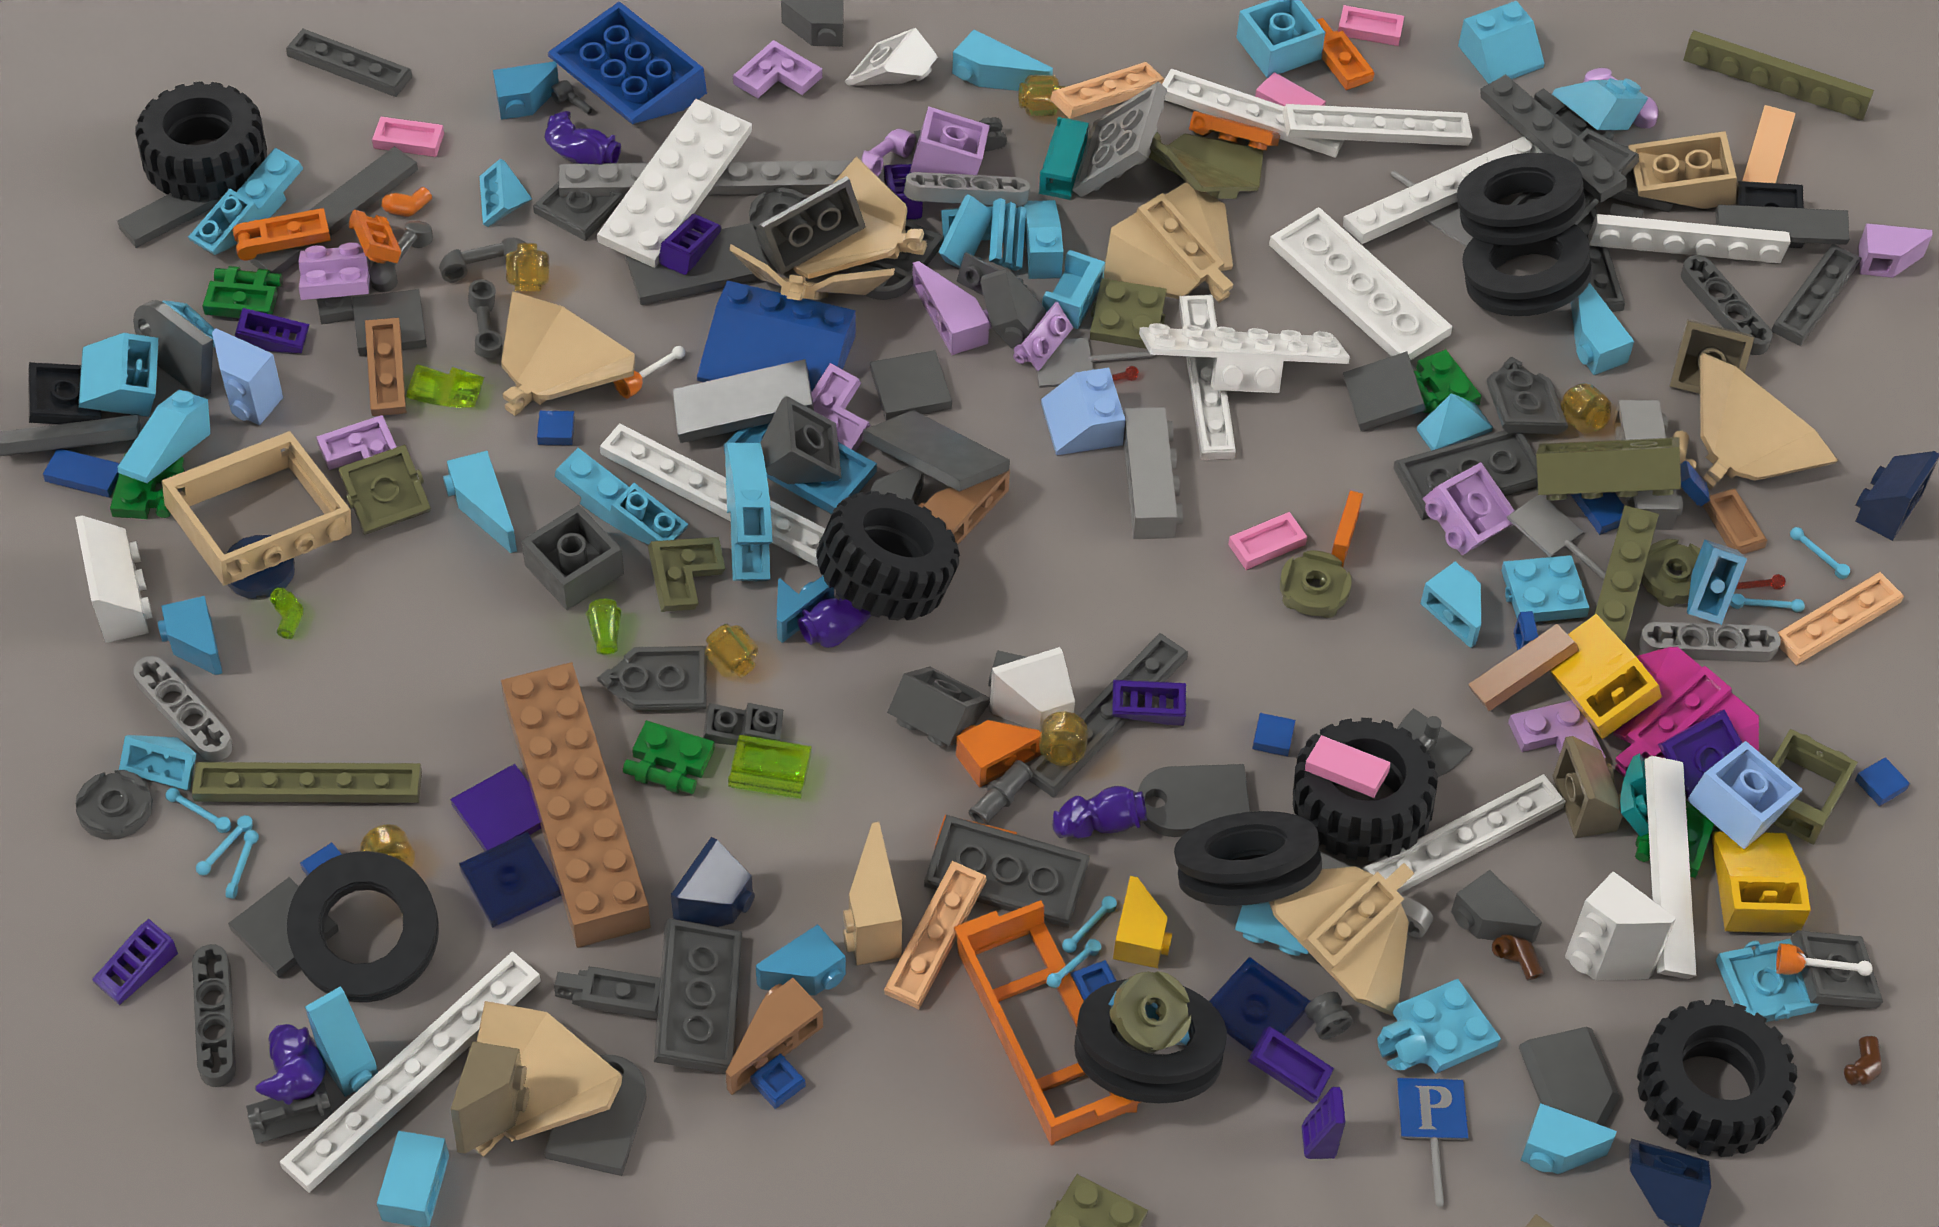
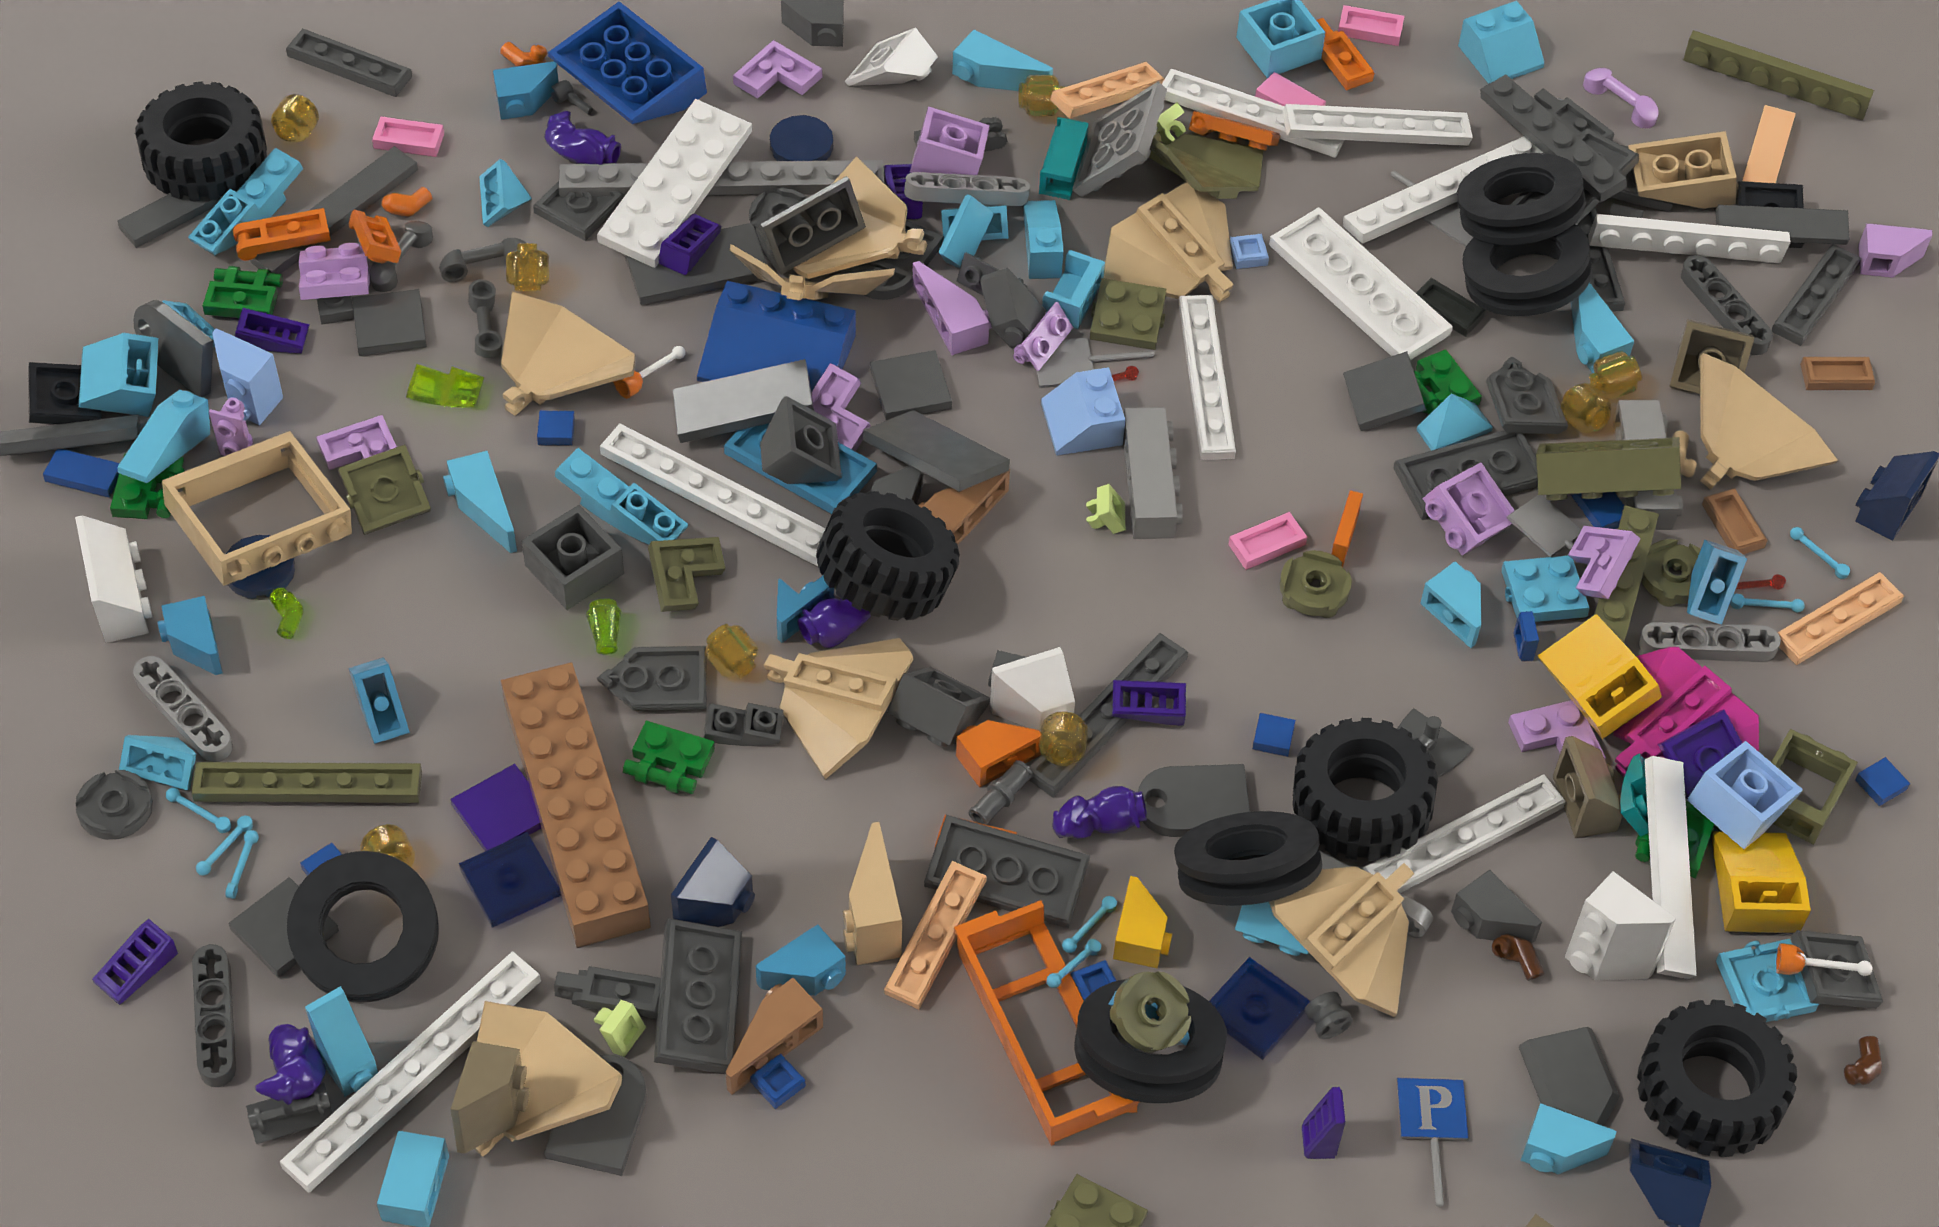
medium nougat plate [365,318,407,416] -> none
medium azure slope [725,443,773,581] -> none
clear neon green plate [728,735,812,799] -> none
lavender bar [861,129,916,177] -> none
medium azure tile [989,198,1026,271] -> none
white bracket [1139,323,1350,393] -> none
dark purple tile [1248,1026,1334,1104] -> none
bright pink tile [1305,735,1390,798] -> none
medium azure plate [1377,979,1501,1074] -> none
medium nougat tile [1468,624,1579,711] -> none
medium azure slope [1552,78,1648,130] -> none
blue tile [1680,460,1710,507] -> none
none -> lavender hinge [209,398,253,456]
none -> clear yellow head [271,94,319,142]
none -> dark azure slope [348,657,410,744]
none -> orange arm [500,42,548,66]
none -> yellowish green tile [594,1000,646,1057]
none -> tan panel [764,638,914,780]
none -> dark blue tile [770,115,833,161]
none -> yellowish green tile [1086,484,1126,534]
none -> yellowish green tile [1157,102,1186,145]
none -> light blue tile [1229,234,1269,269]
none -> pearl dark grey tile [1416,278,1486,337]
none -> lavender plate [1568,526,1640,599]
none -> clear yellow head [1589,351,1642,400]
none -> medium nougat tile [1800,357,1875,390]

